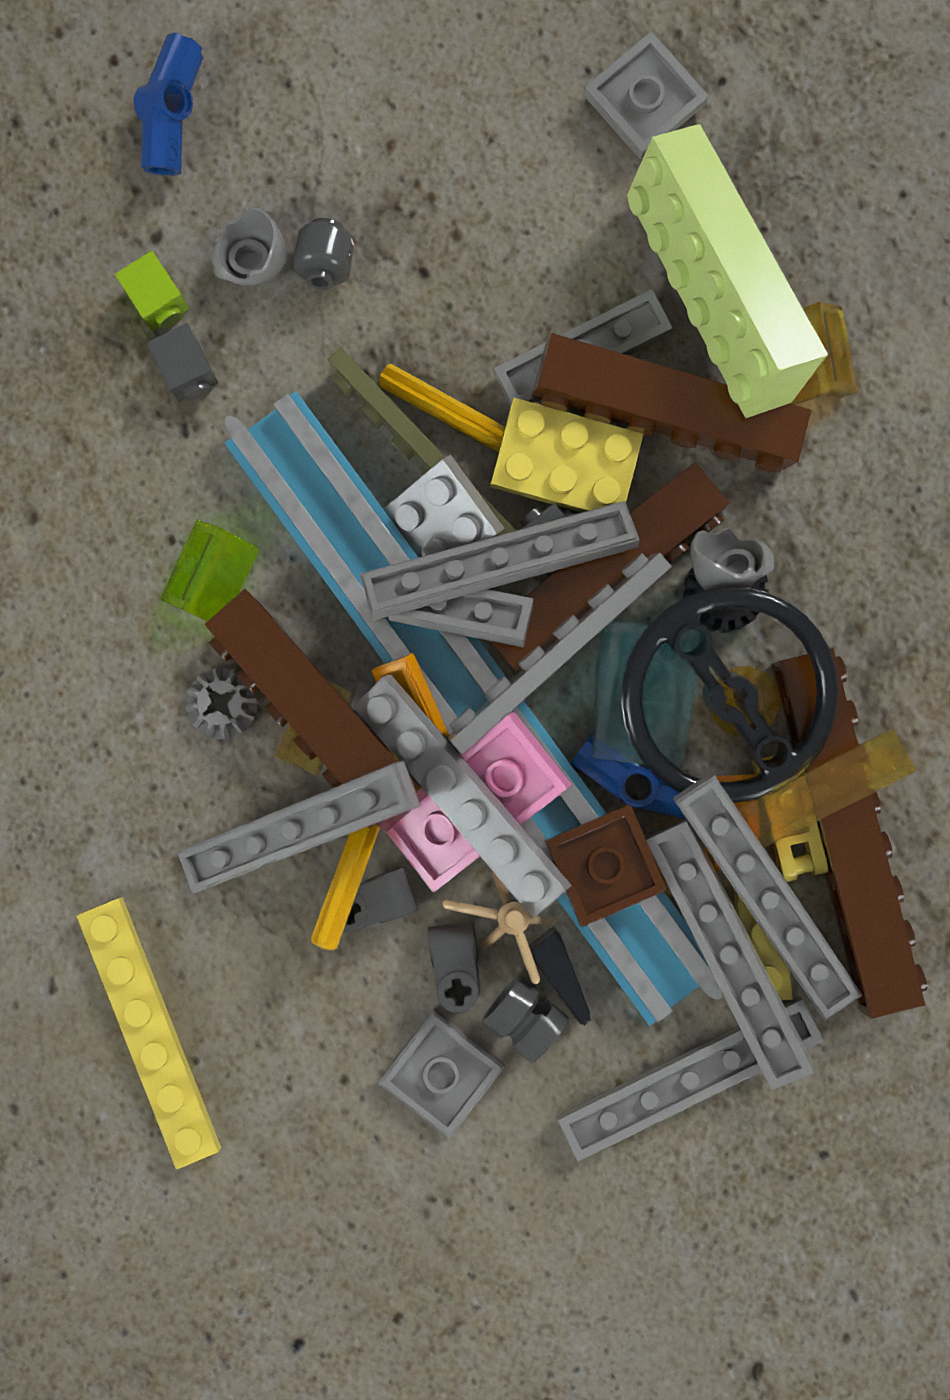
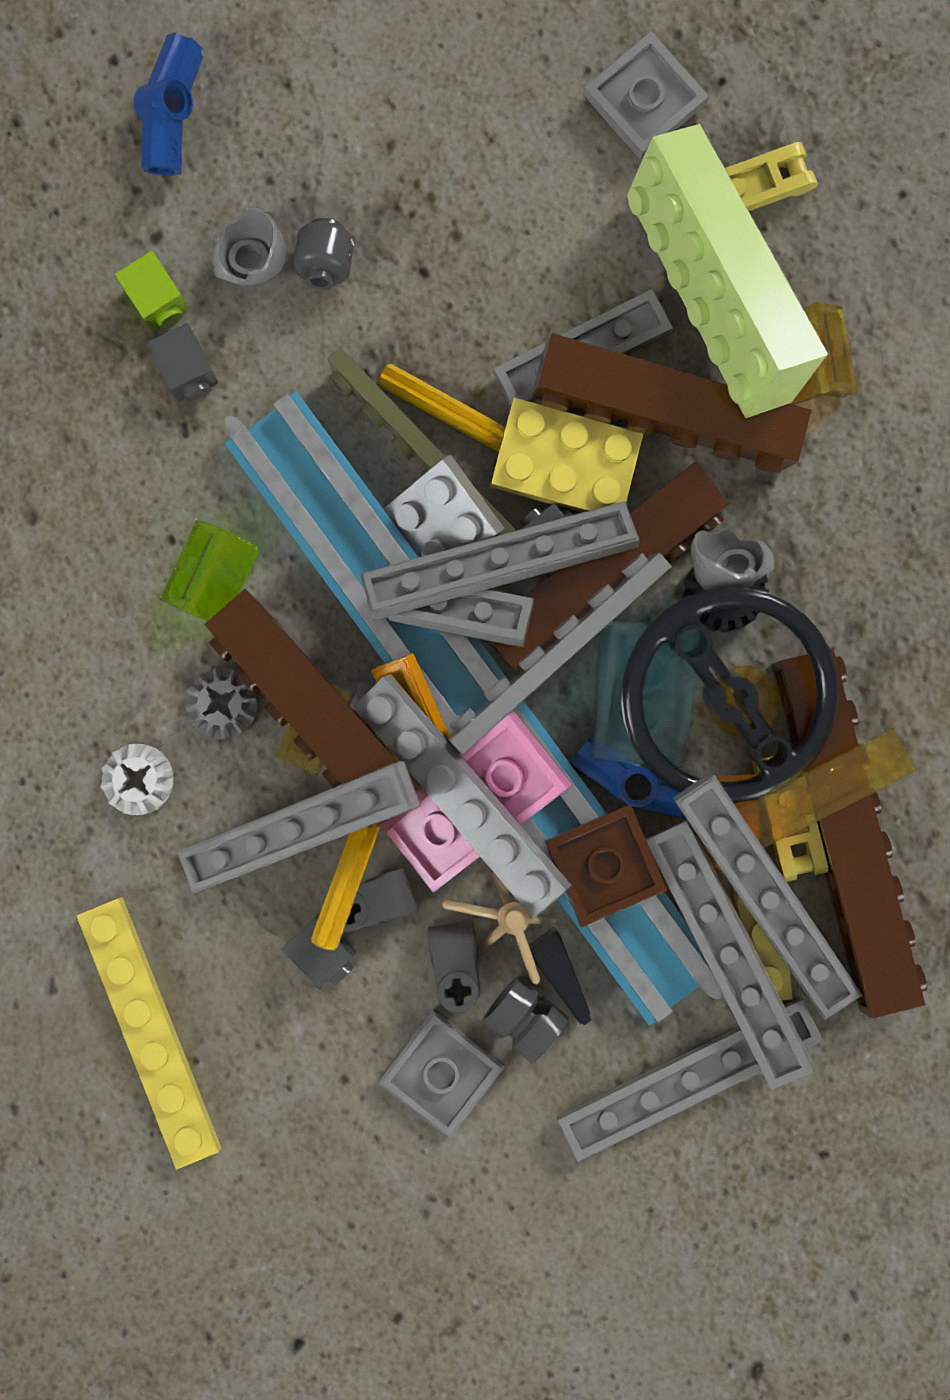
none -> white gear [100,744,174,815]
none -> dark grey brick [281,913,356,990]
none -> light yellow plate [725,142,818,211]

